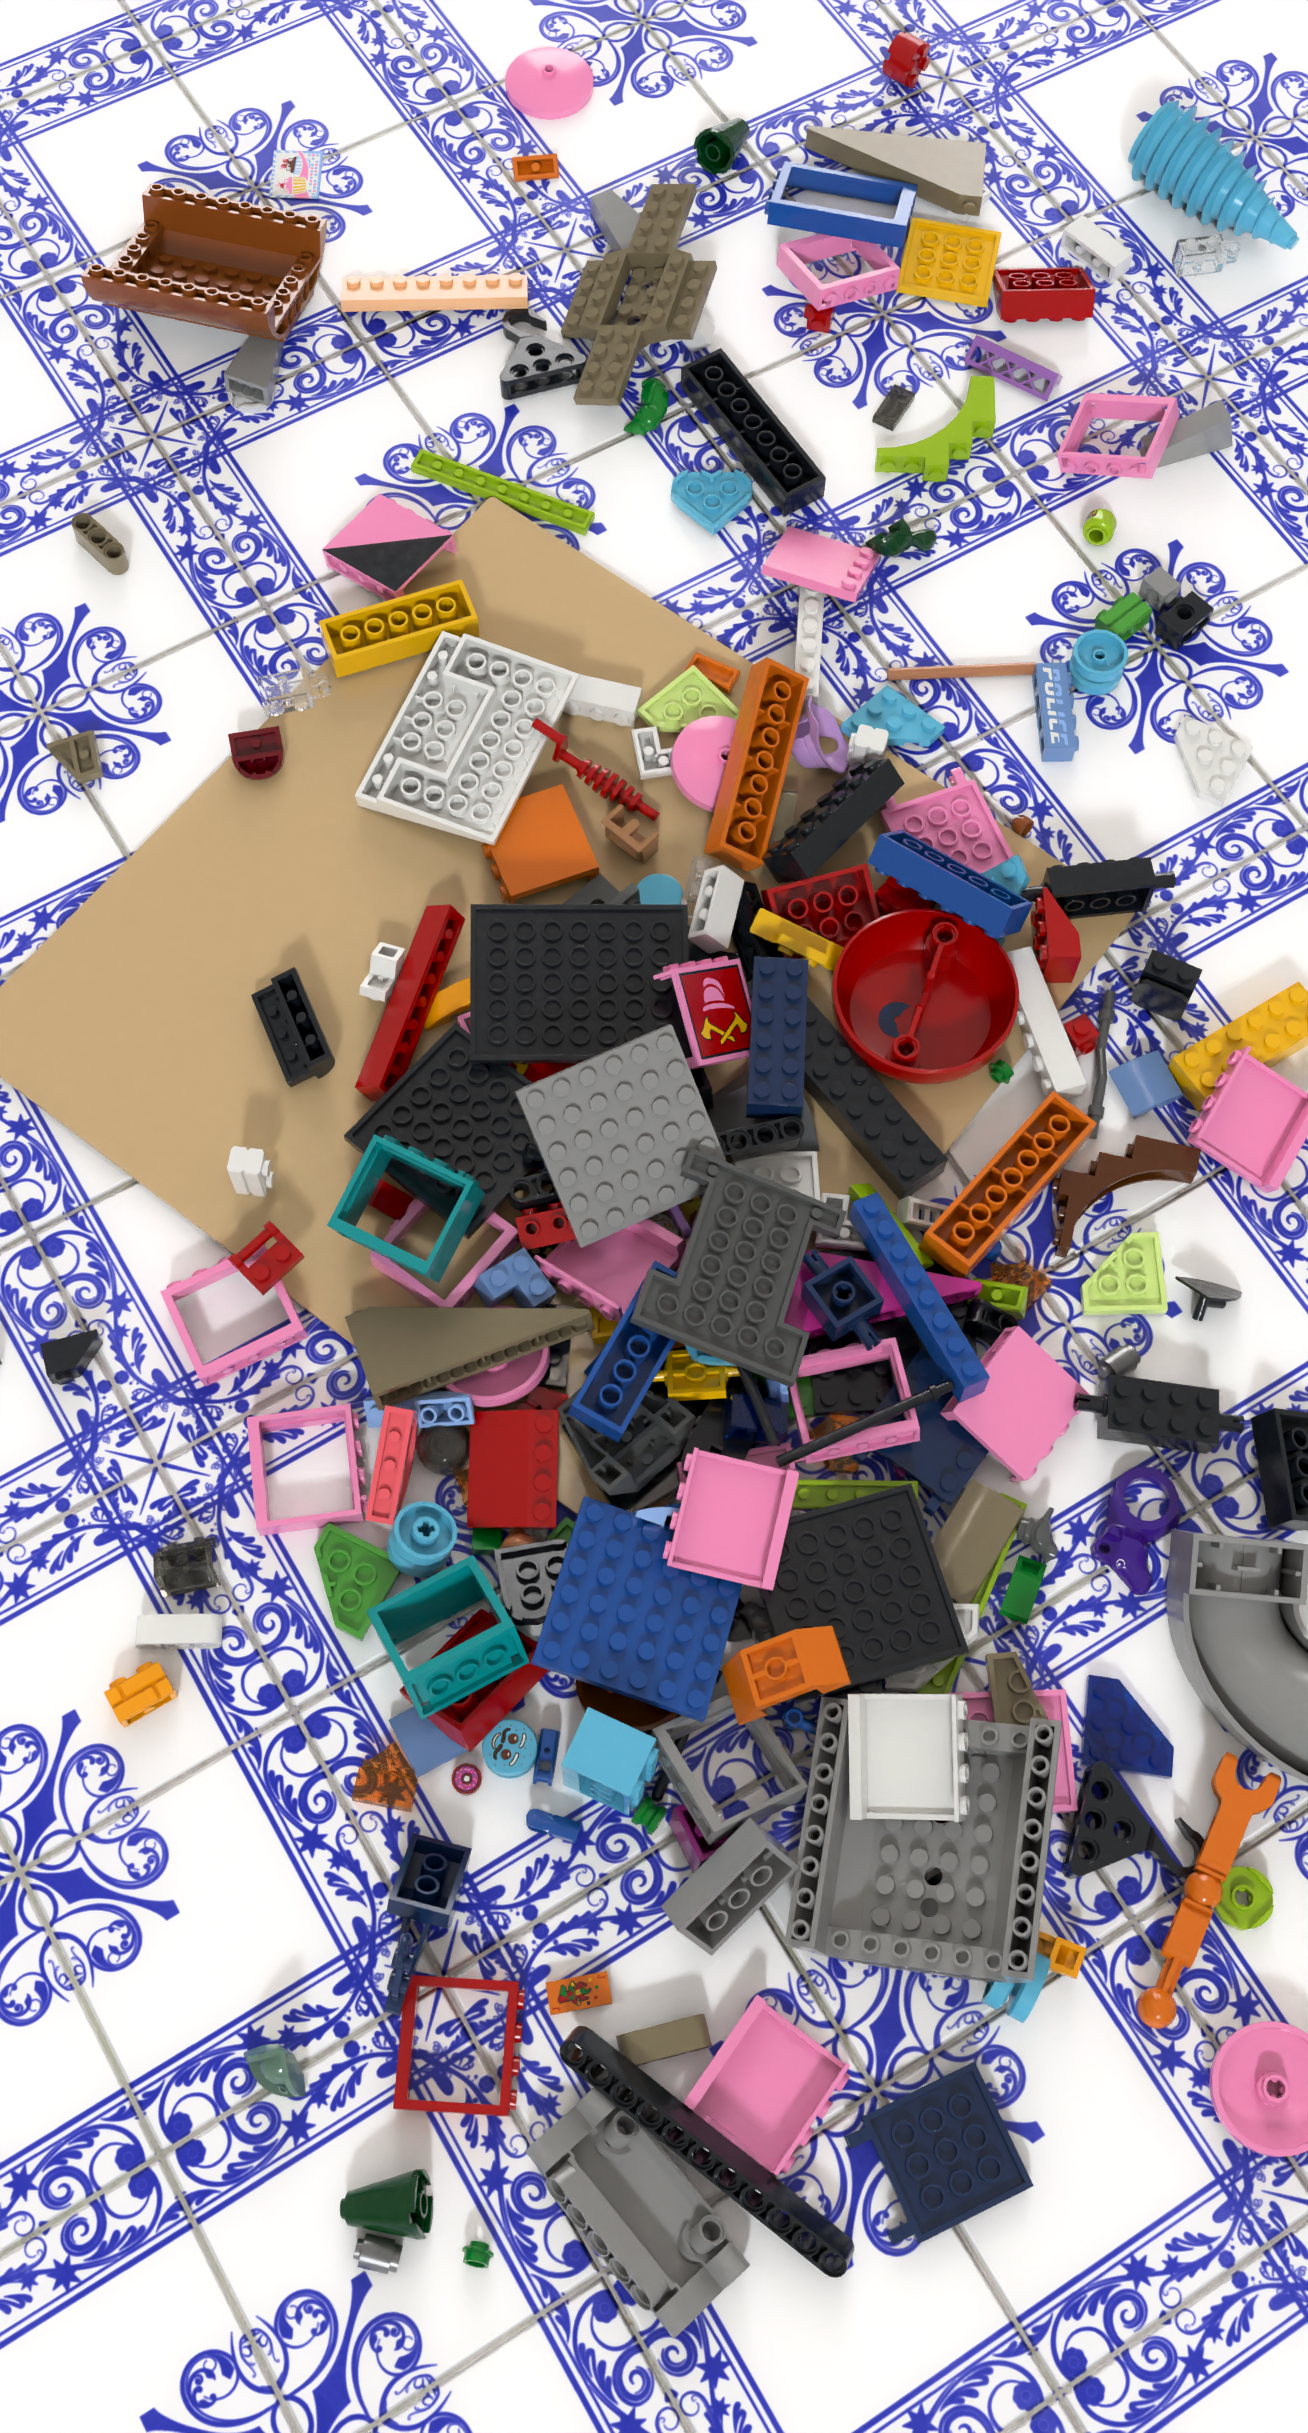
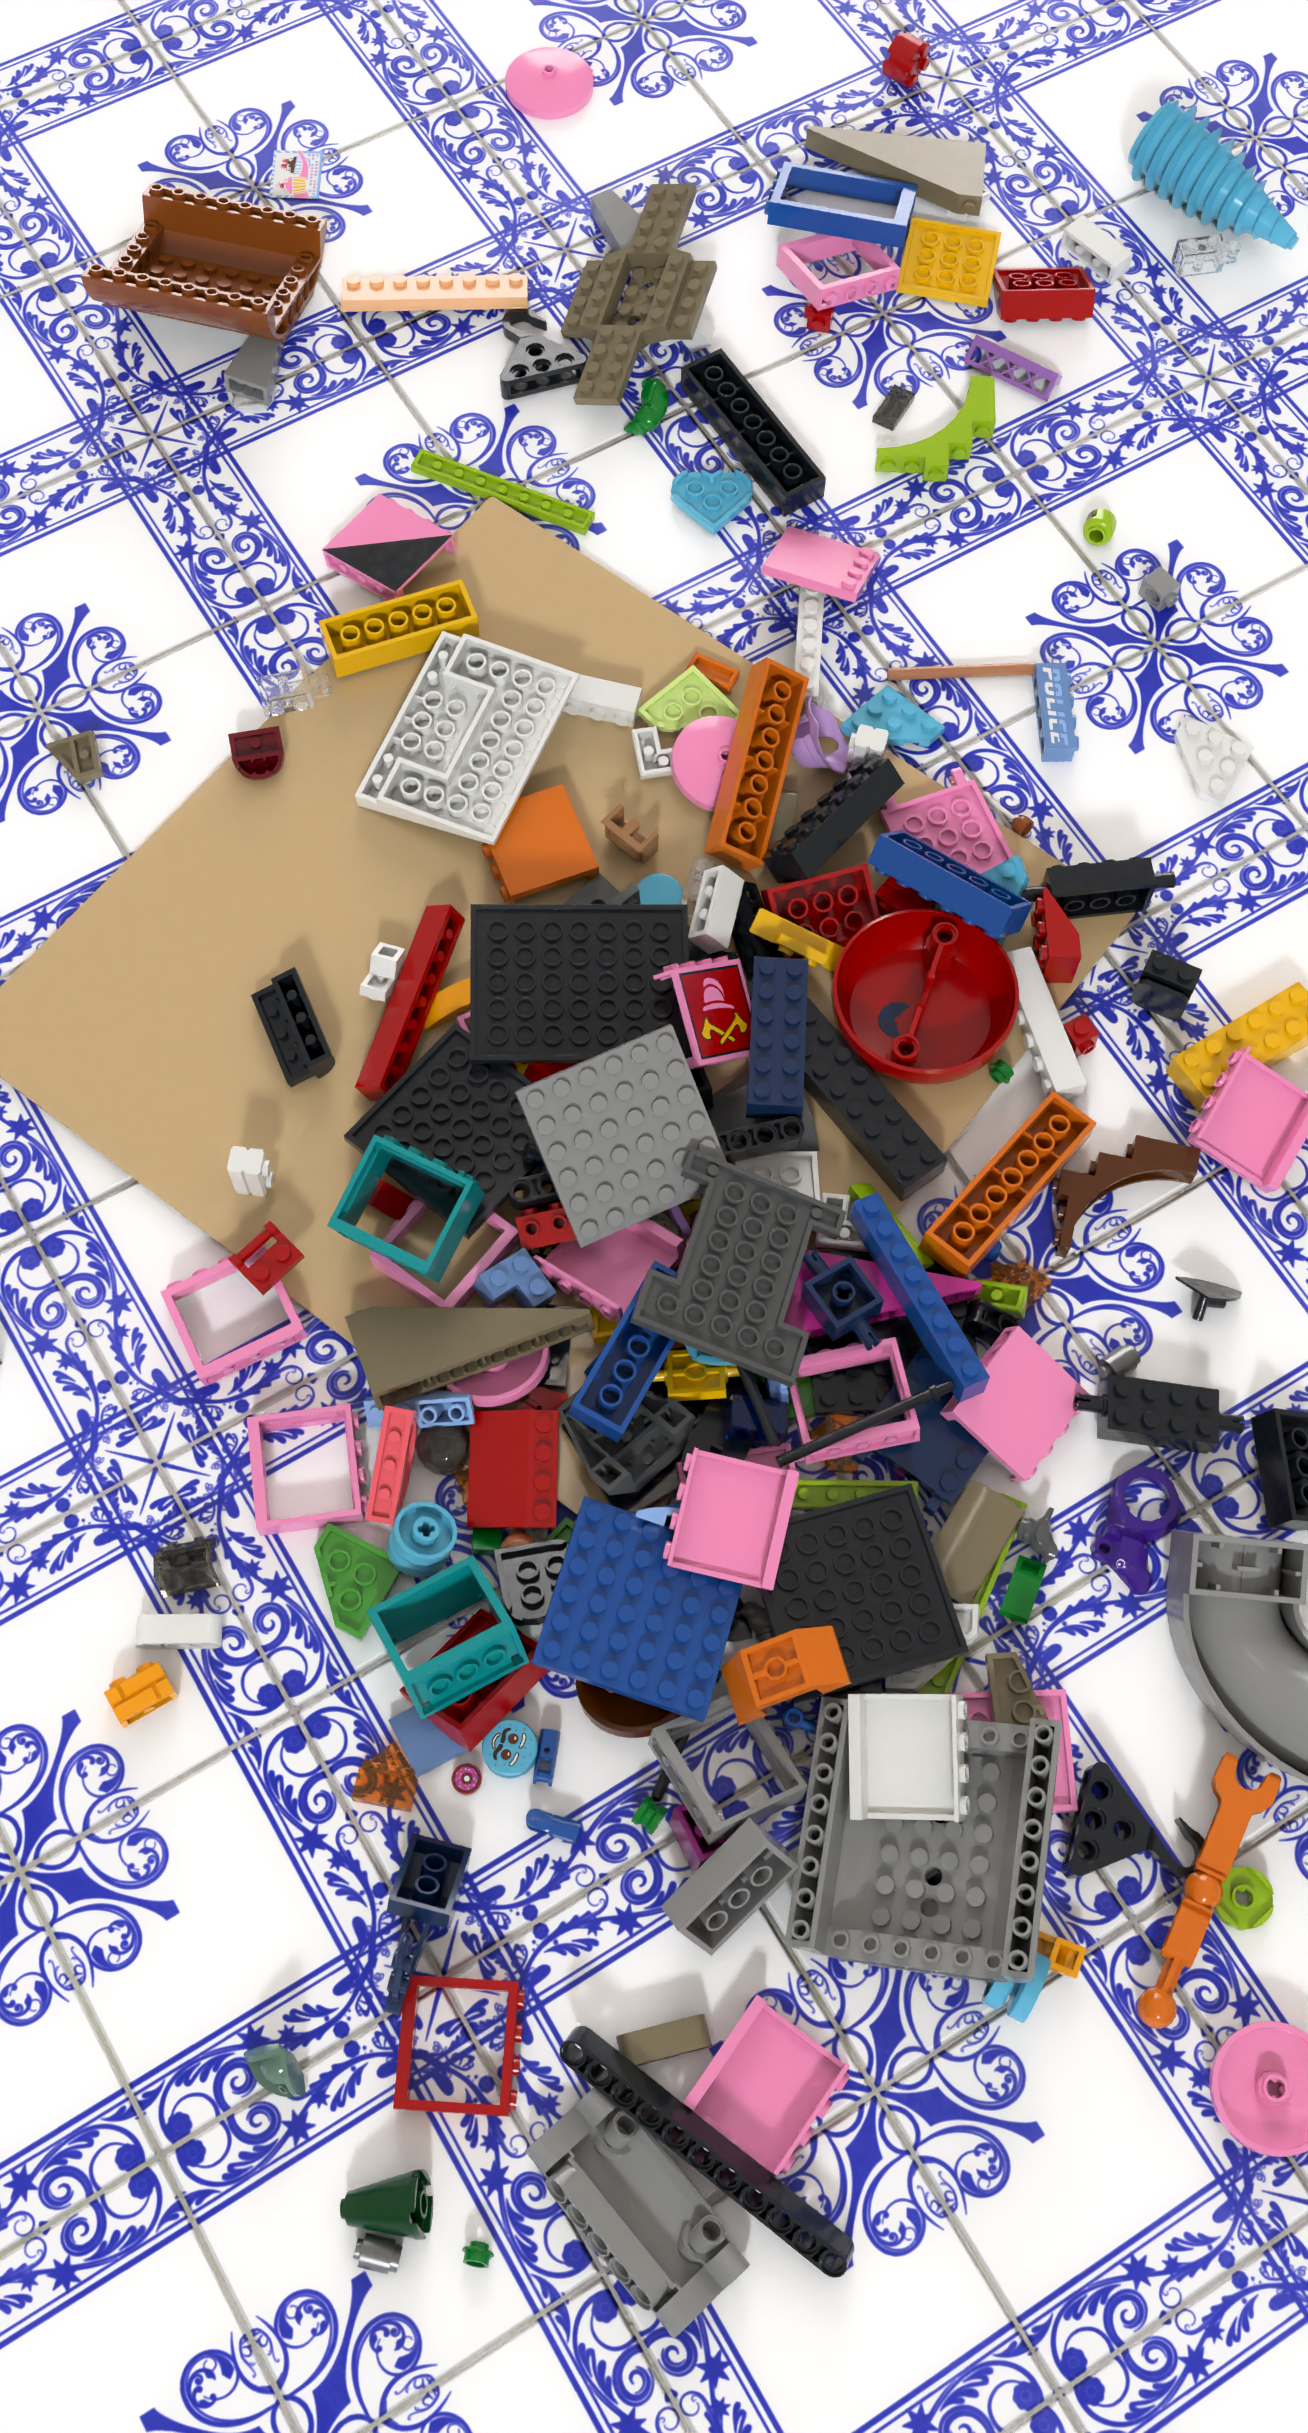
black slope [40,1329,103,1385] -> none
dark tan beam [71,513,129,575] -> none
orange slope [512,154,559,182] -> none
red piece [531,718,660,822] -> none
orange tile [545,1971,612,2016] -> none
medium azure brick [561,1707,659,1816] -> none
dark green cone [694,118,750,175] -> none
dark blue plate [844,2062,1034,2244] -> none
dark green animal [865,518,937,557] -> none
white slope [896,1196,949,1231] -> none
bright pink window [1057,393,1180,479] -> none
medium azure wheel [1068,629,1128,696] -> none
yellowish green plate [1080,1232,1168,1315] -> none
clear blue plate [1080,1675,1174,1779] -> none
dark grey bar [1087,990,1116,1139] -> none
bright green brick [1094,592,1152,641] -> none
medium blue slope [1108,1050,1184,1119] -> none
light grey slope [1139,400,1233,468] -> none
black brick [1154,591,1214,651] -> none

